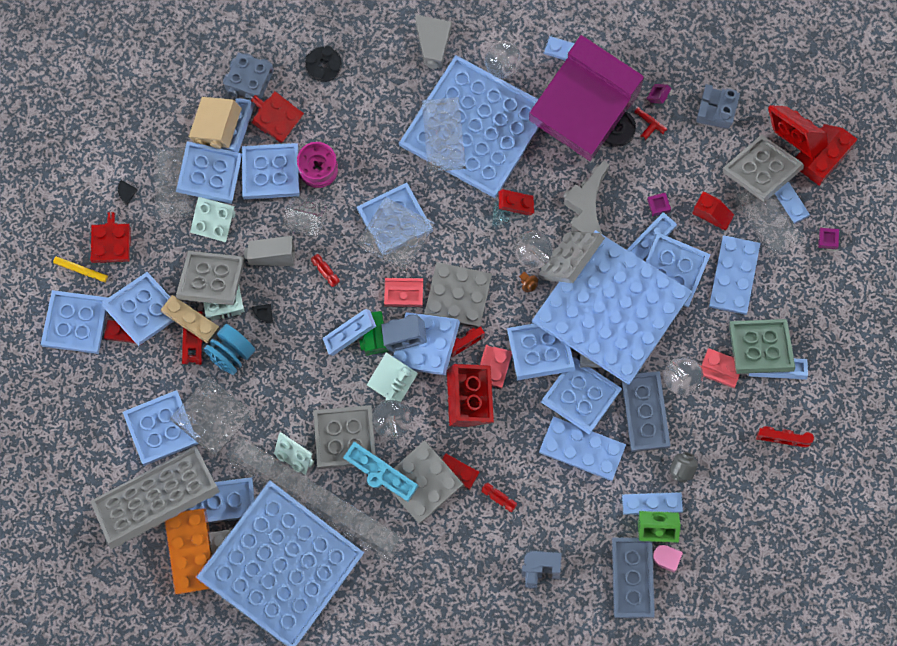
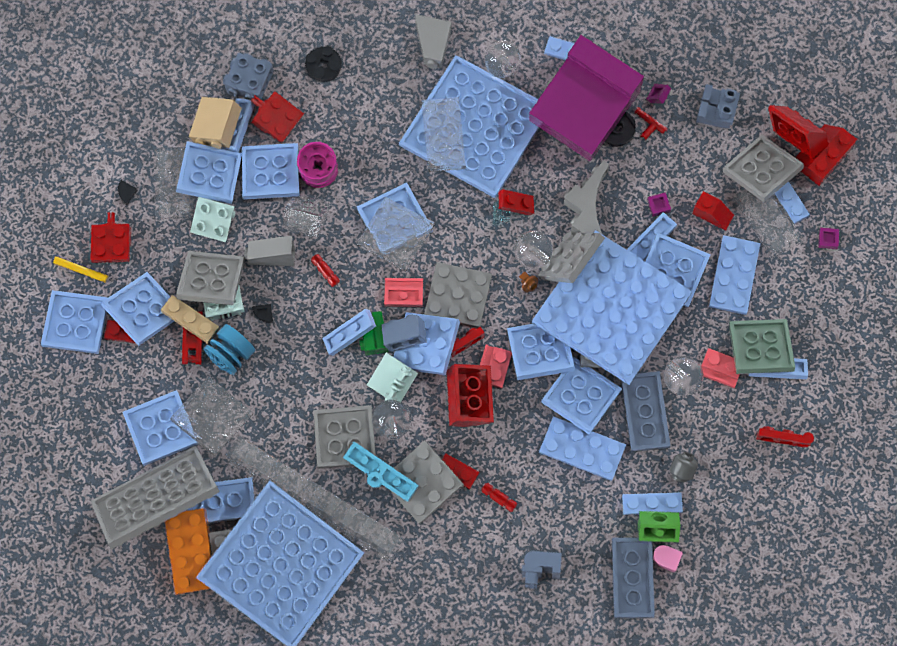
light aqua hinge [274,432,314,475] -> none

